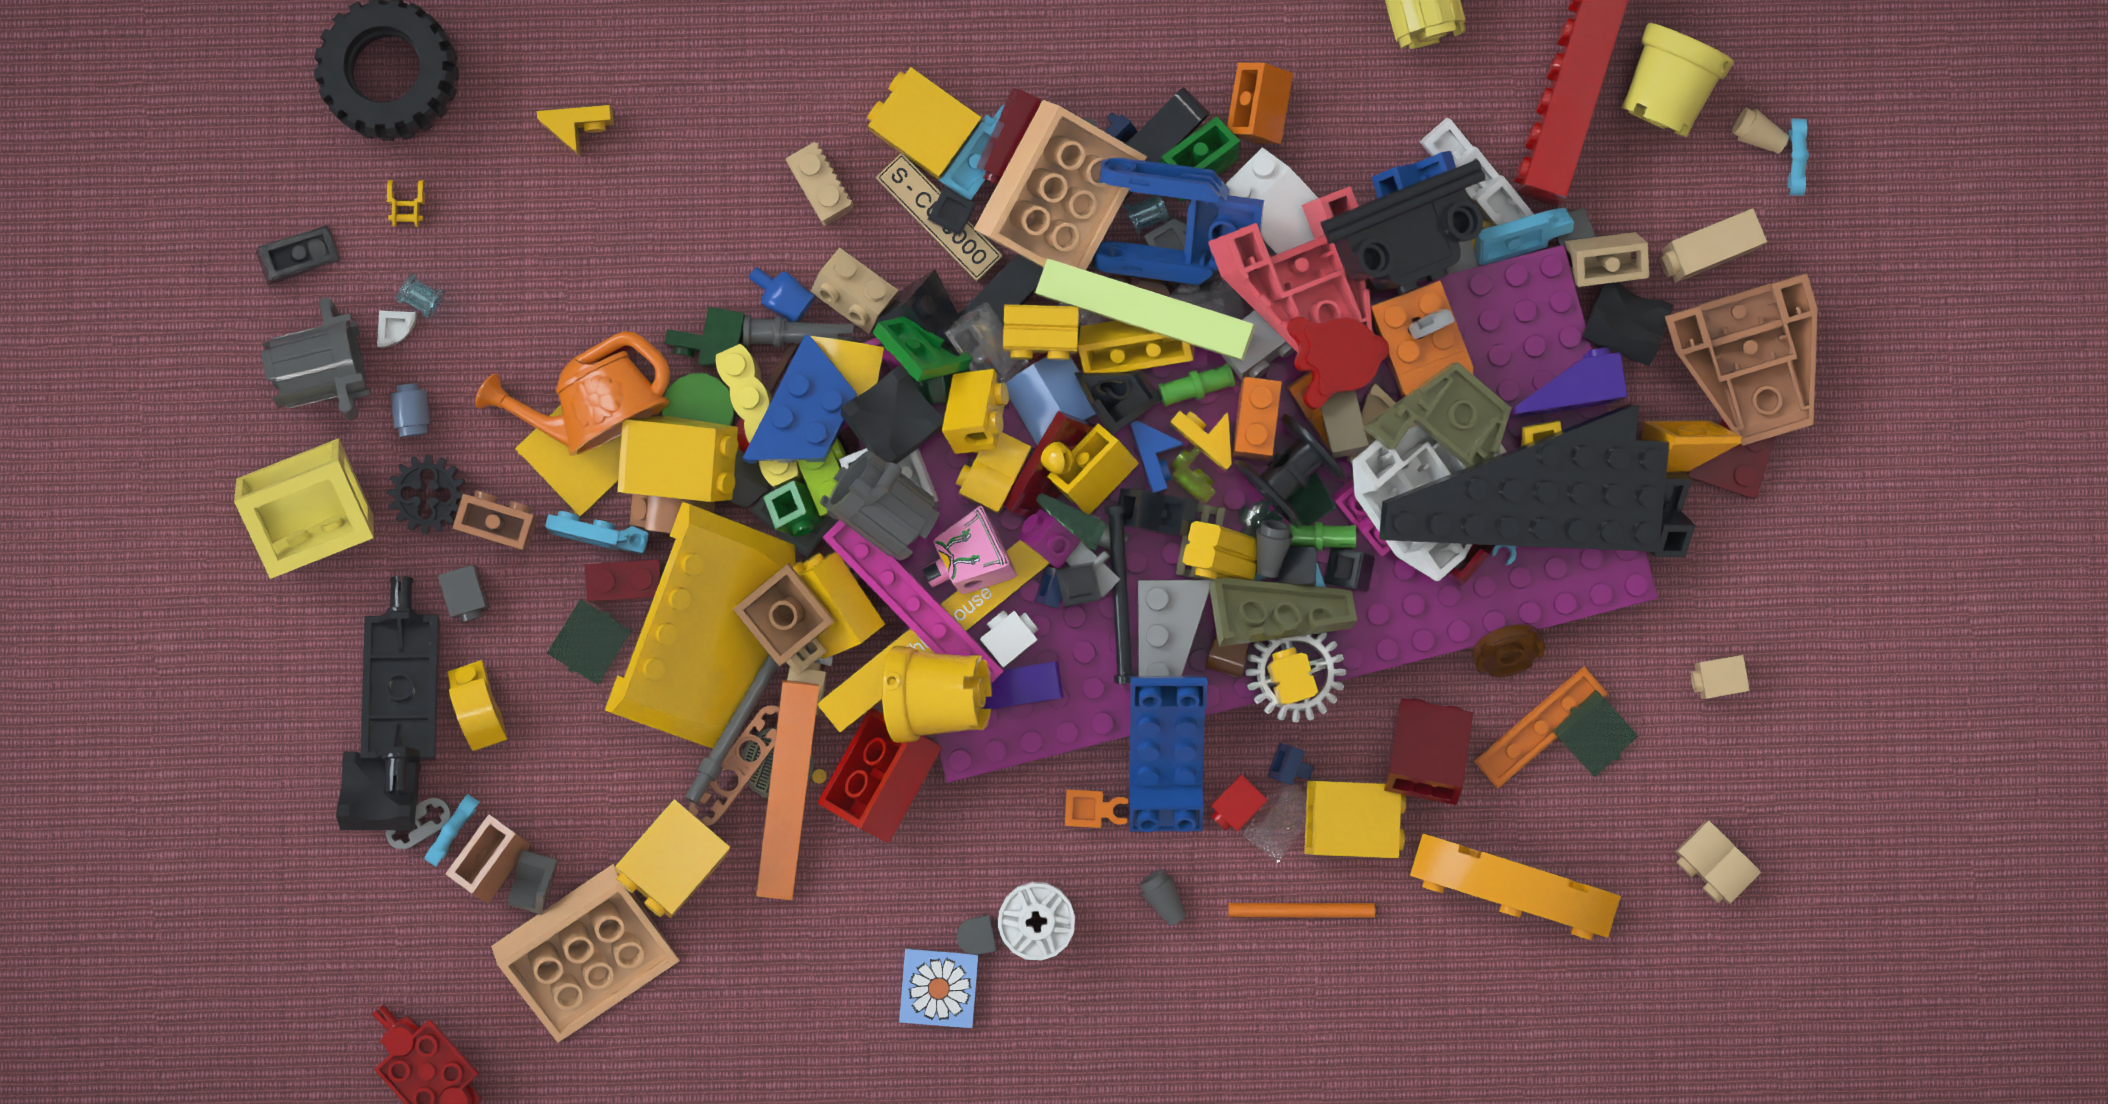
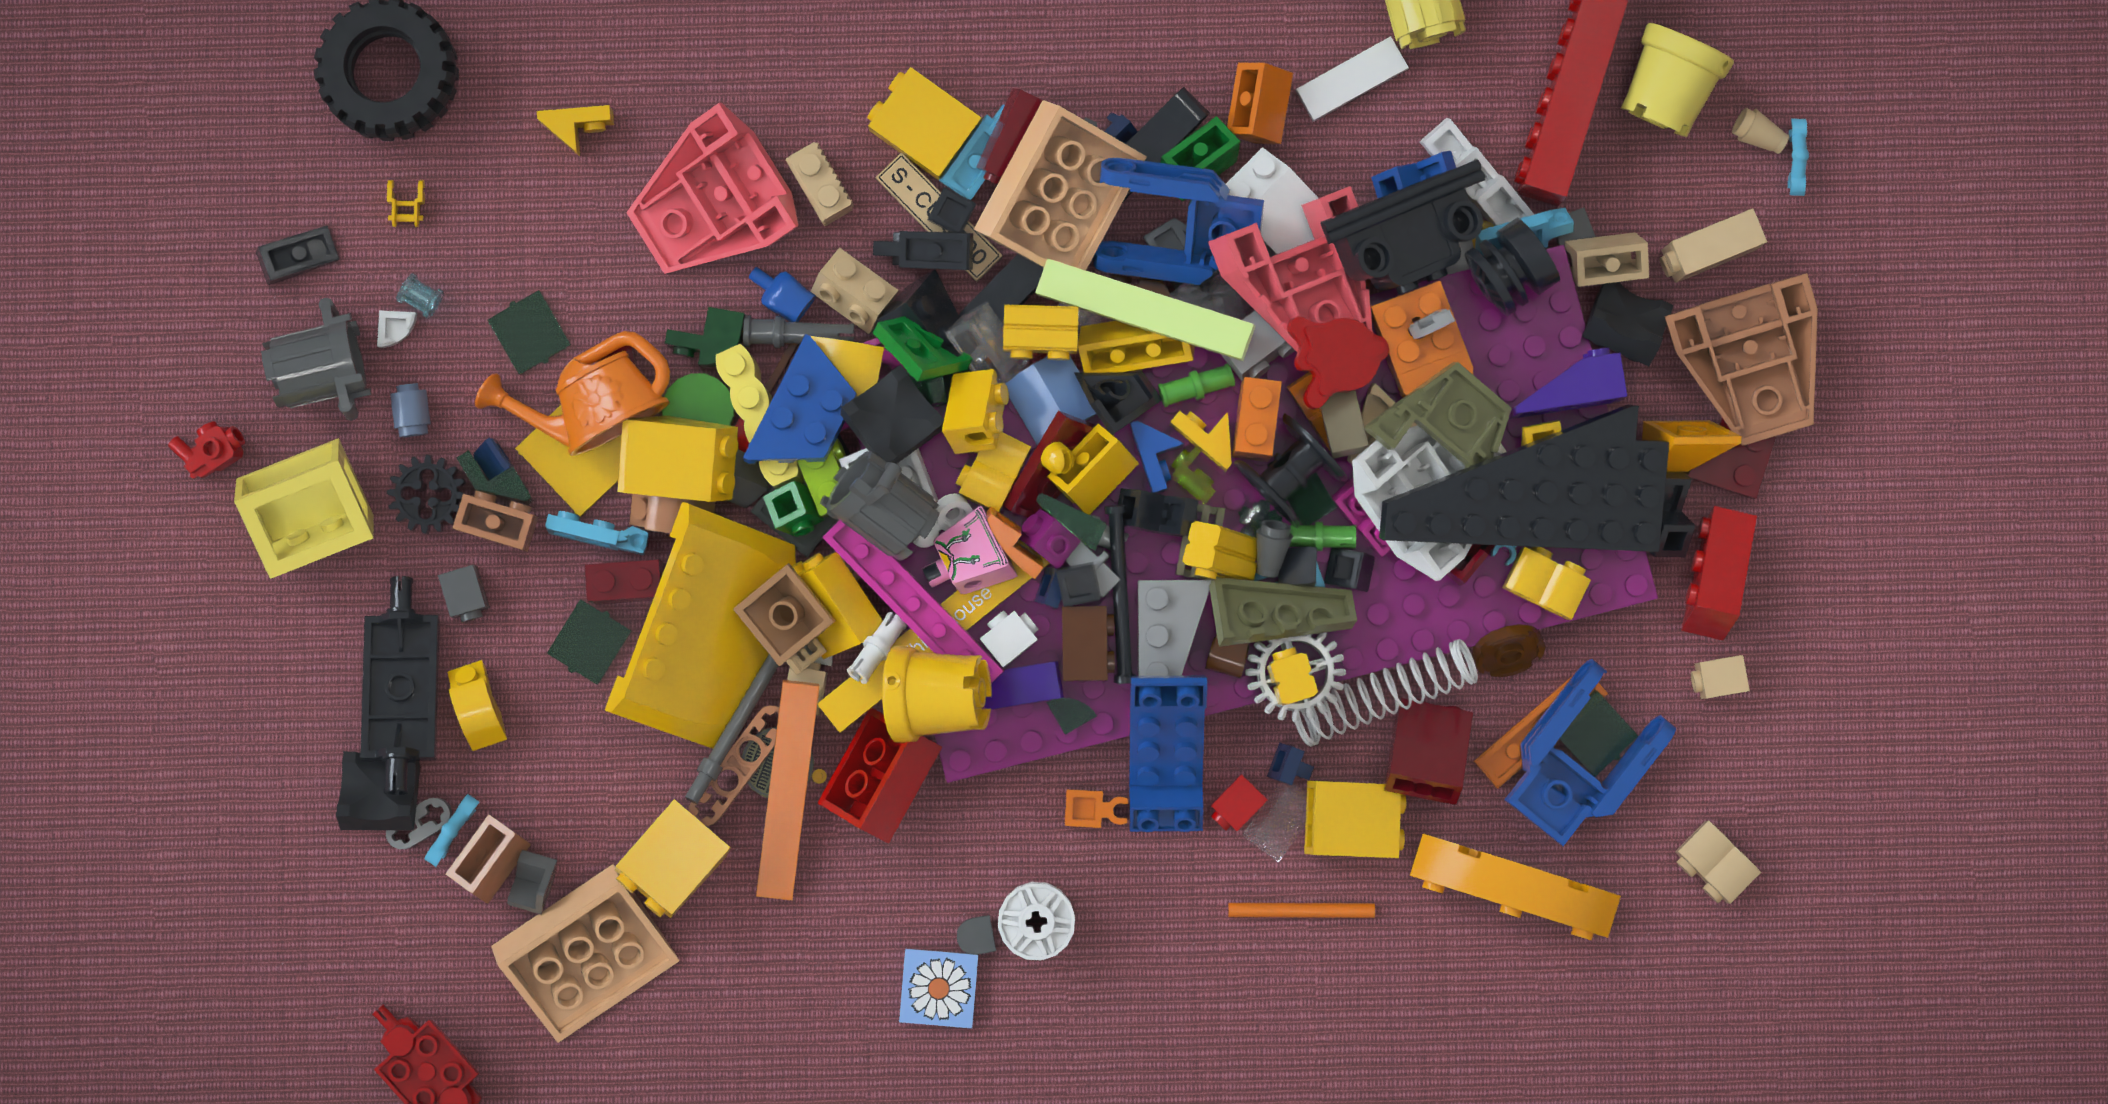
clear light blue bush [1124,195,1170,235] -> none
dark grey cone [1139,869,1187,926] -> none
none -> red piece [168,421,245,479]
none -> clear green slope [456,450,534,505]
none -> dark blue slope [473,437,515,483]
none -> clear green piece [487,290,571,375]
none -> coral wedge [626,103,798,274]
none -> white pin [847,612,907,684]
none -> black hinge [873,231,973,270]
none -> white plate [913,493,973,548]
none -> orange slope [986,506,1044,579]
none -> tile [1047,698,1097,735]
none -> reddish brown brick [1062,606,1115,681]
none -> white piece [1295,639,1478,747]
none -> white tile [1296,36,1409,122]
none -> black wheel [1464,217,1561,317]
none -> yellow brick [1502,547,1591,620]
none -> blue plate [1504,659,1676,846]
none -> red wedge [1681,506,1757,641]

